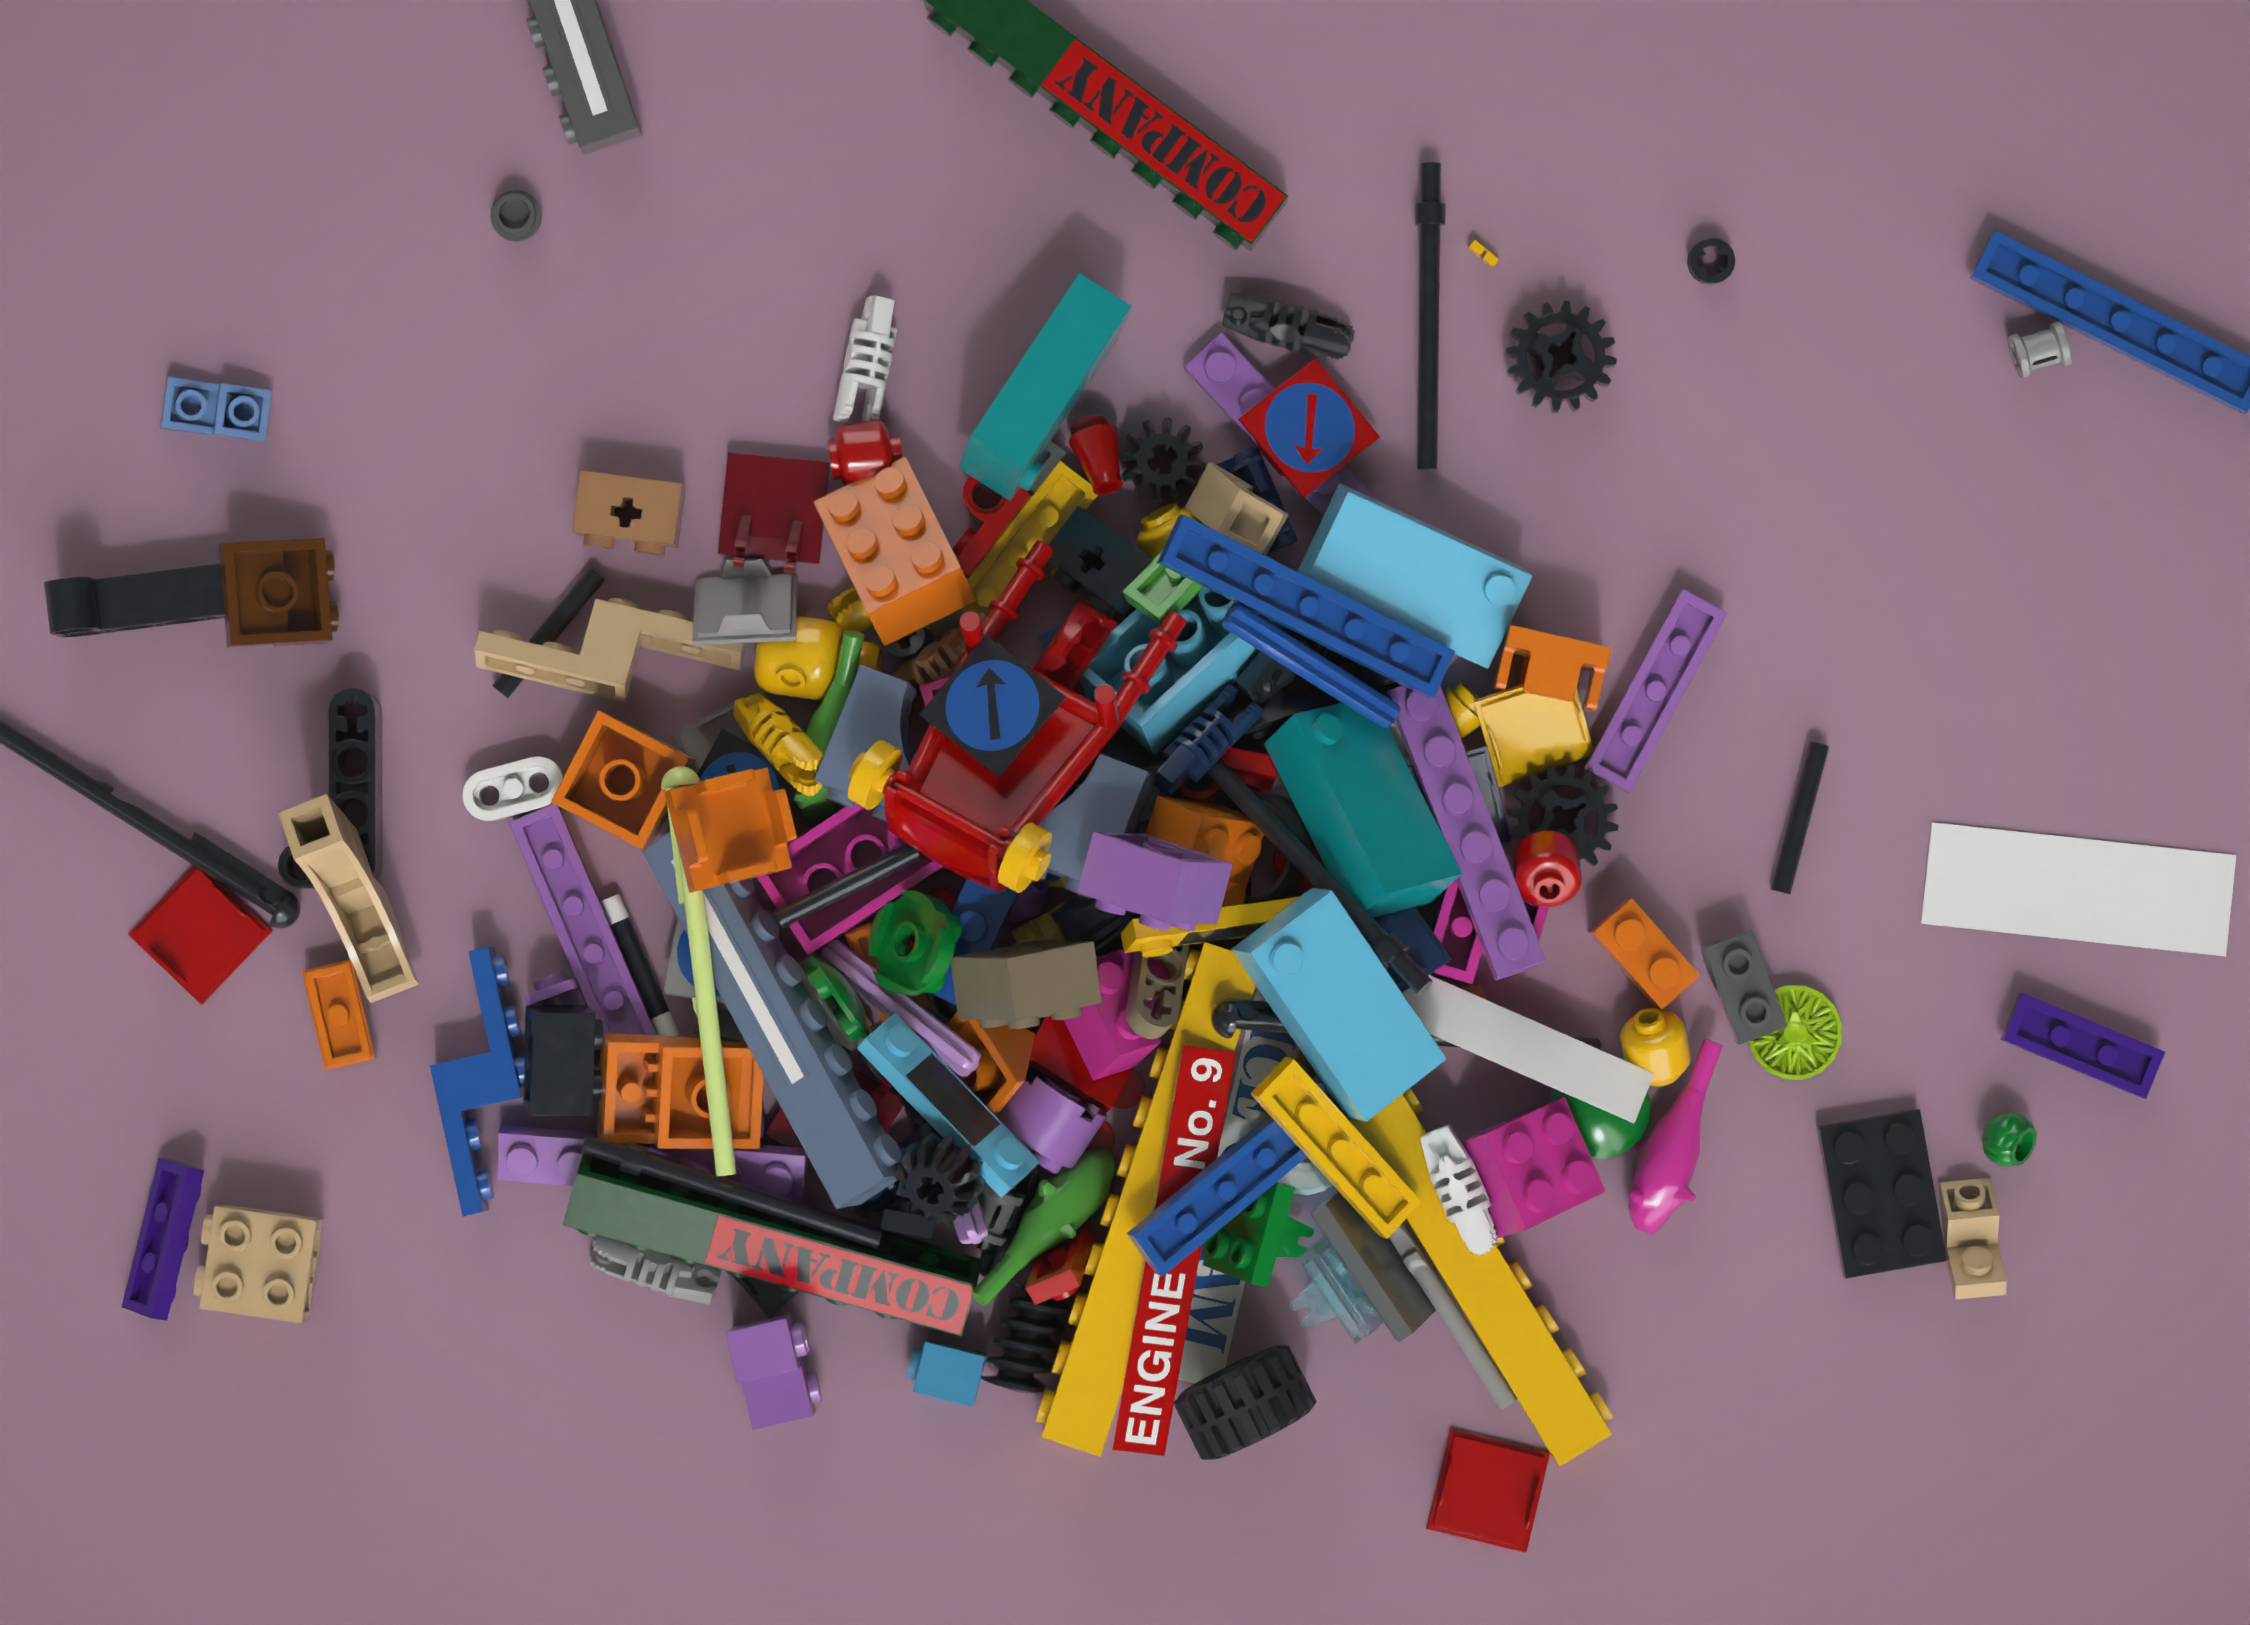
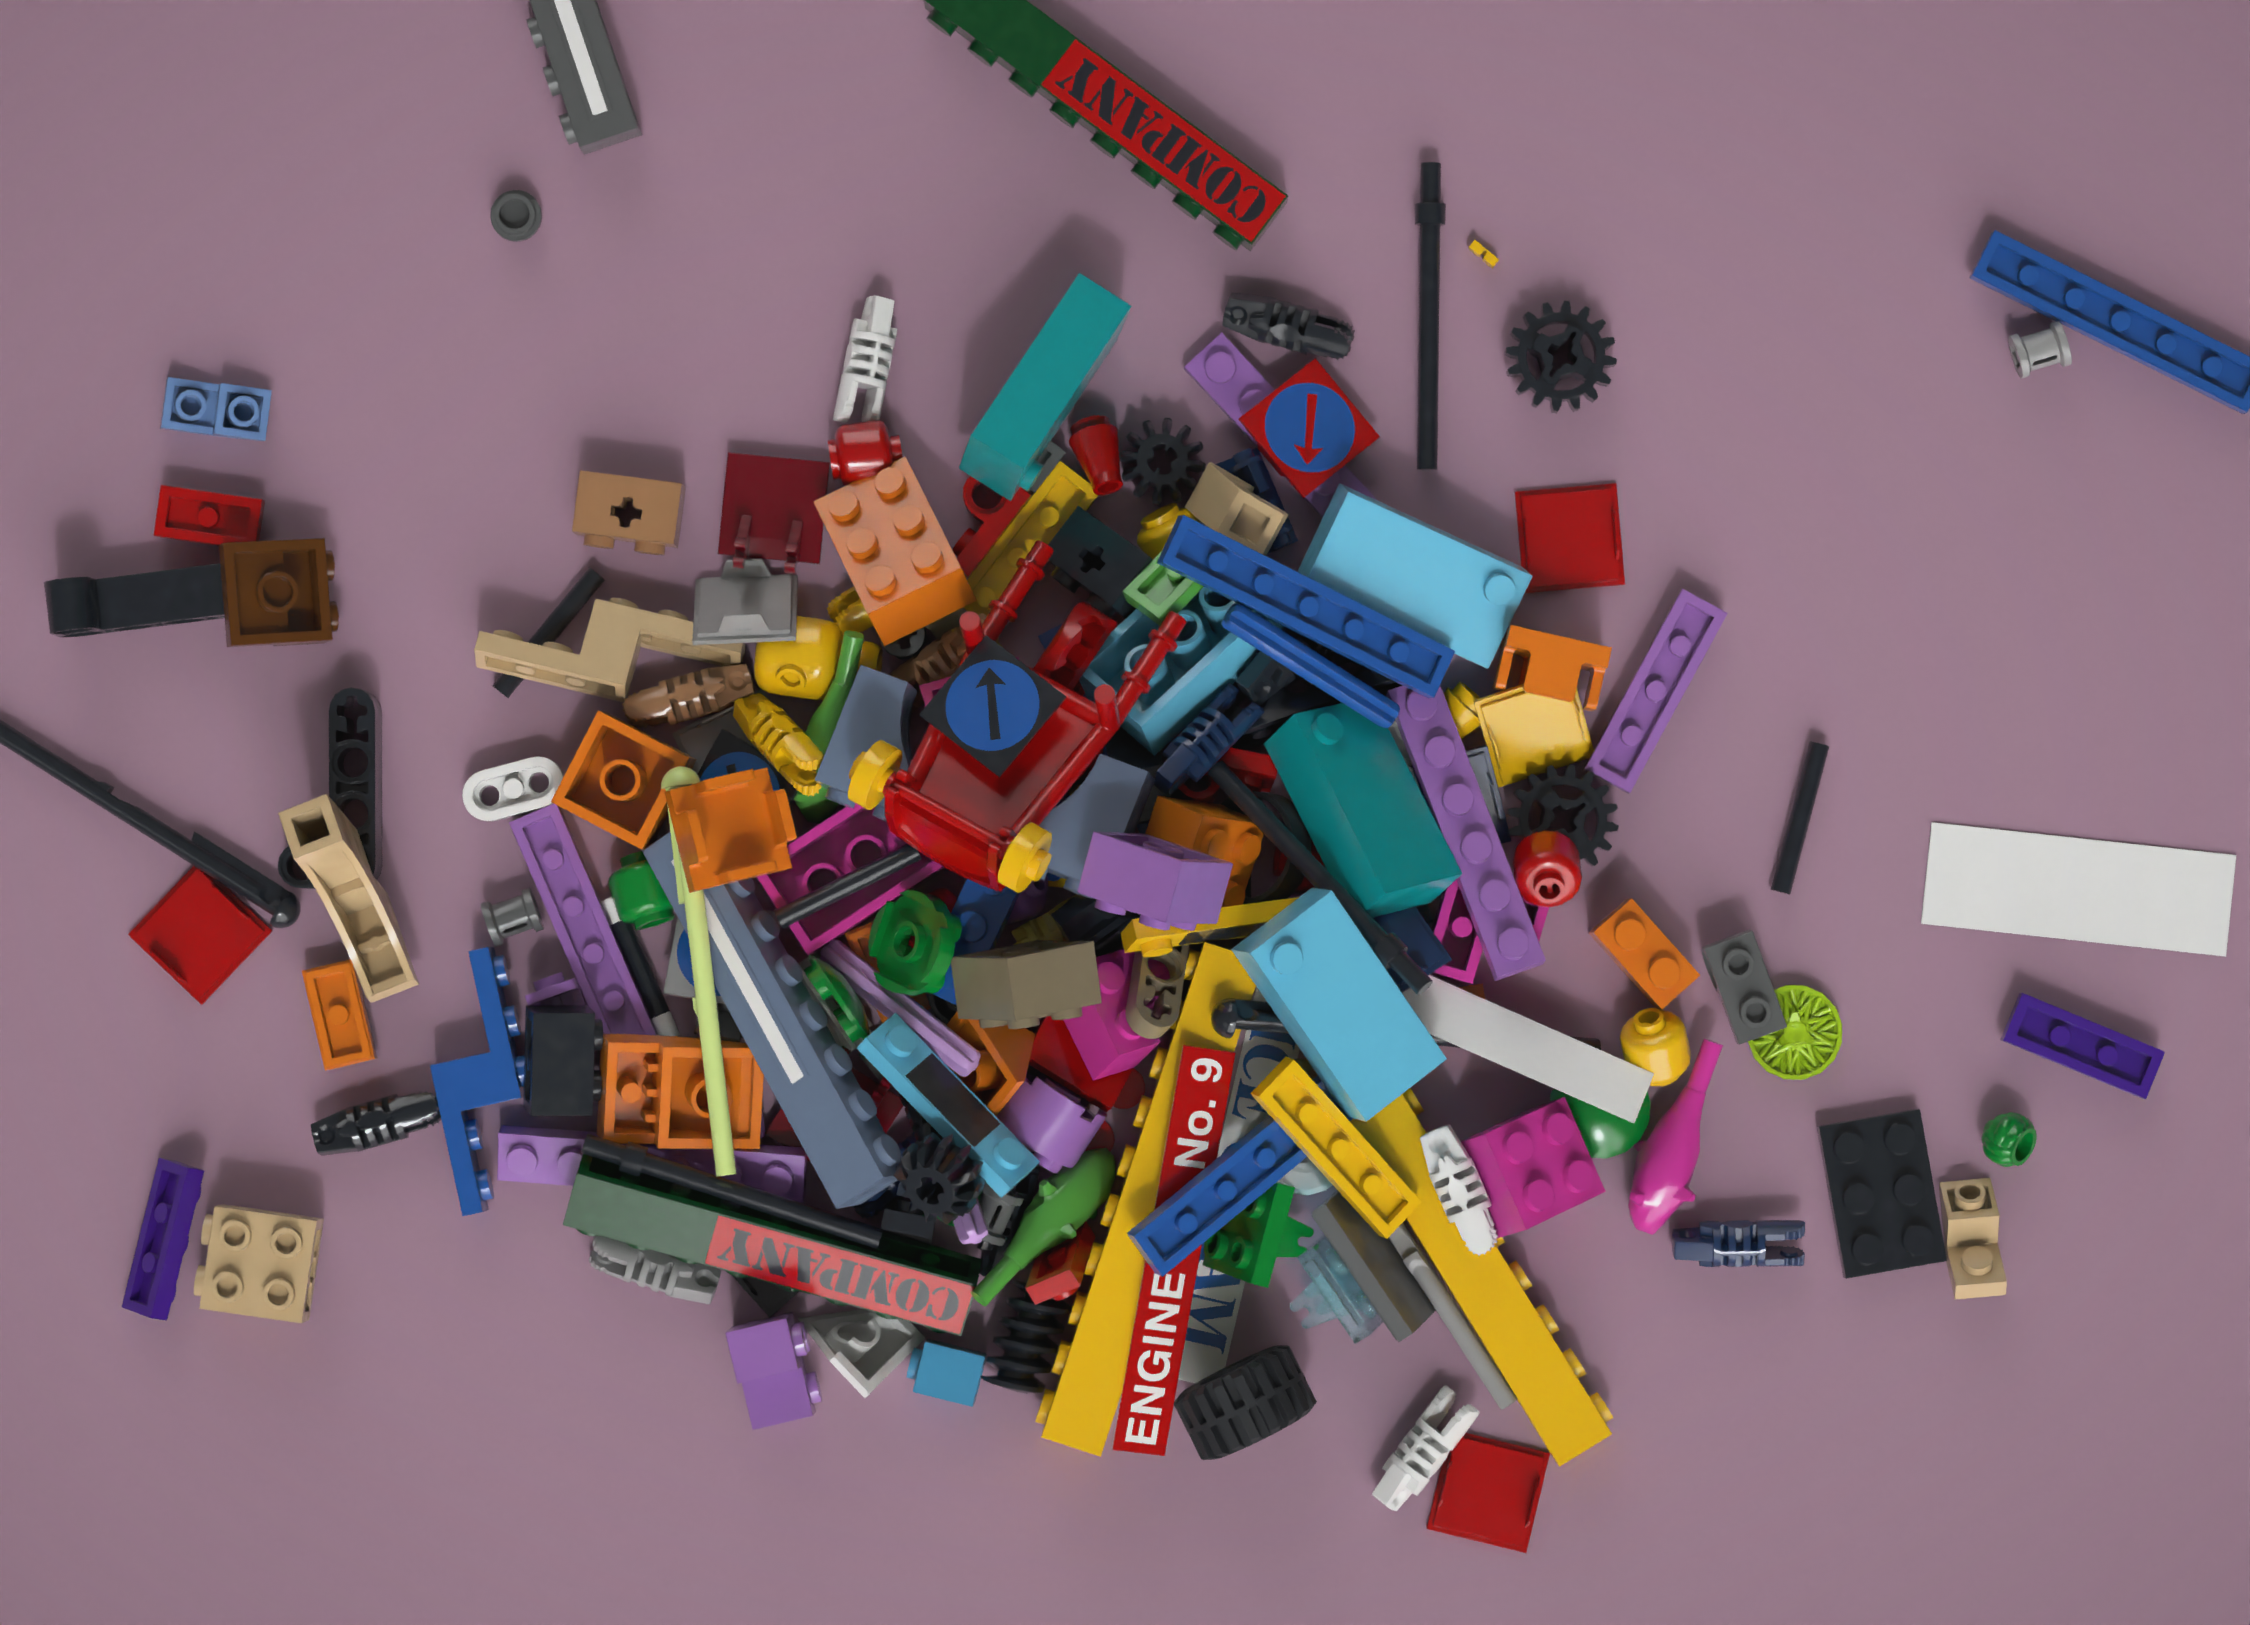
black bush [1687,238,1735,285] -> none
none -> red plate [153,485,265,546]
none -> black hinge [311,1091,441,1156]
none -> dark grey bush [481,888,544,947]
none -> green head [608,851,675,930]
none -> medium nougat hinge [622,664,755,729]
none -> white slope [798,1309,925,1398]
none -> white hinge [1372,1385,1480,1511]
none -> red piece [1514,483,1625,593]
none -> dark blue hinge [1672,1220,1805,1267]

